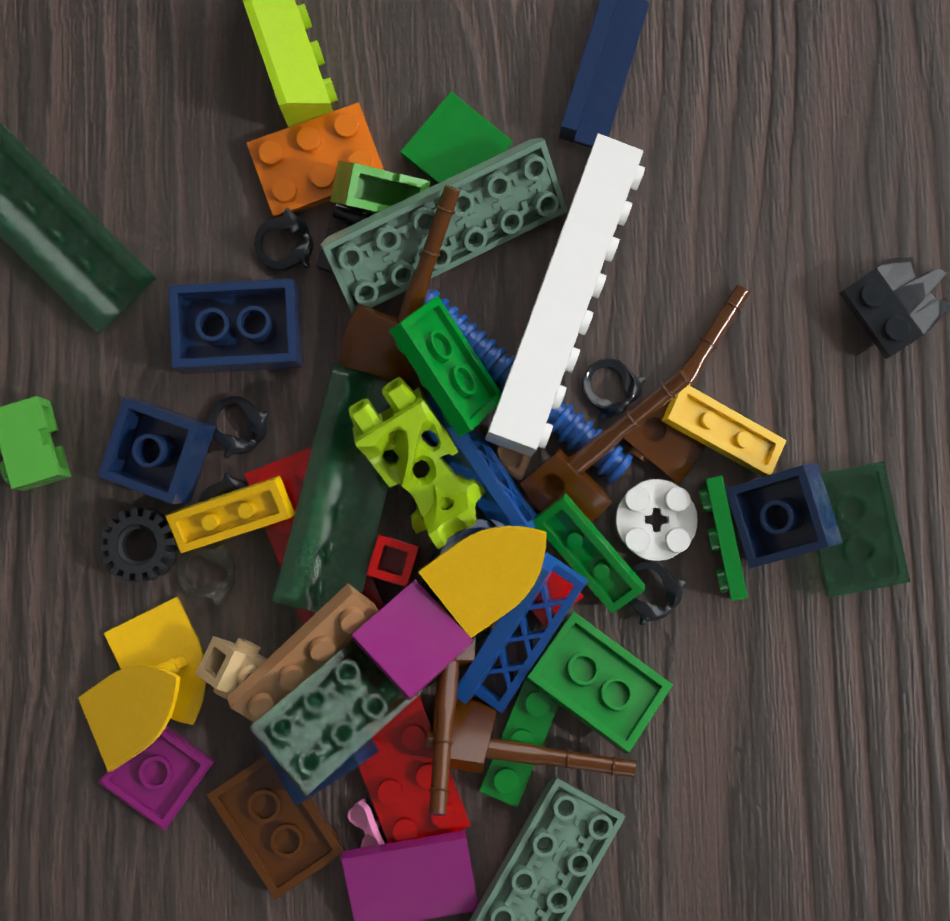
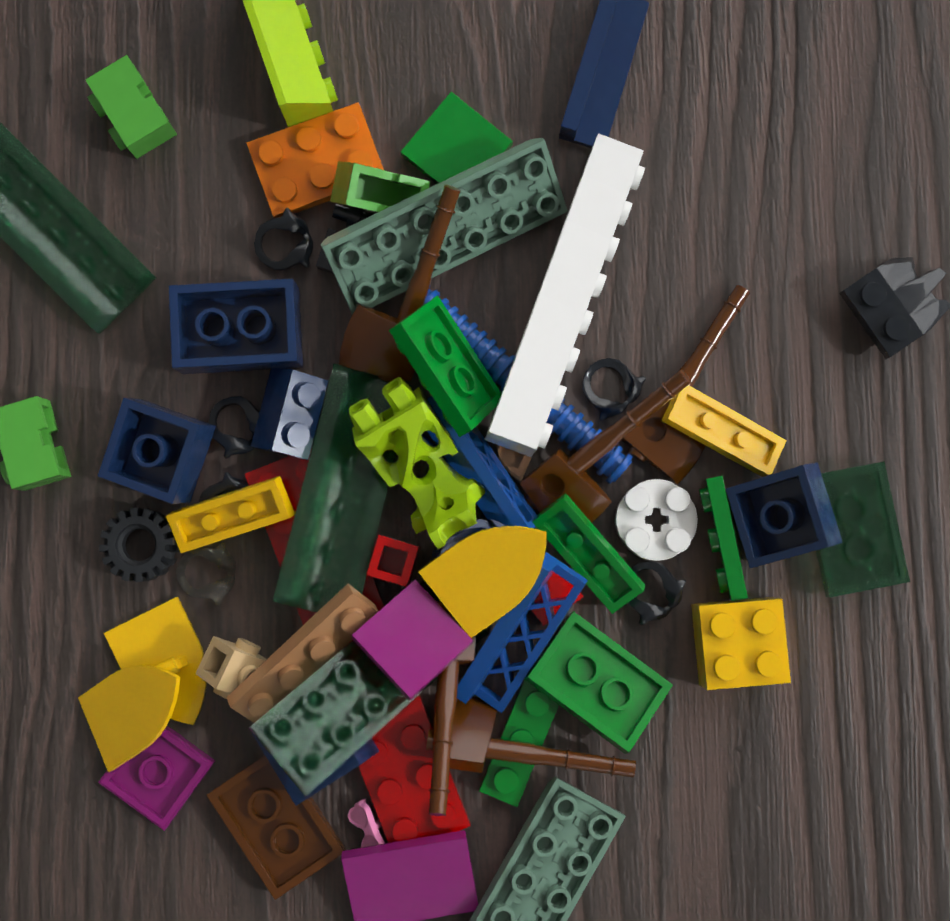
none -> bright green brick [85,55,177,159]
none -> dark blue brick [251,368,329,460]
none -> yellow brick [691,597,791,690]

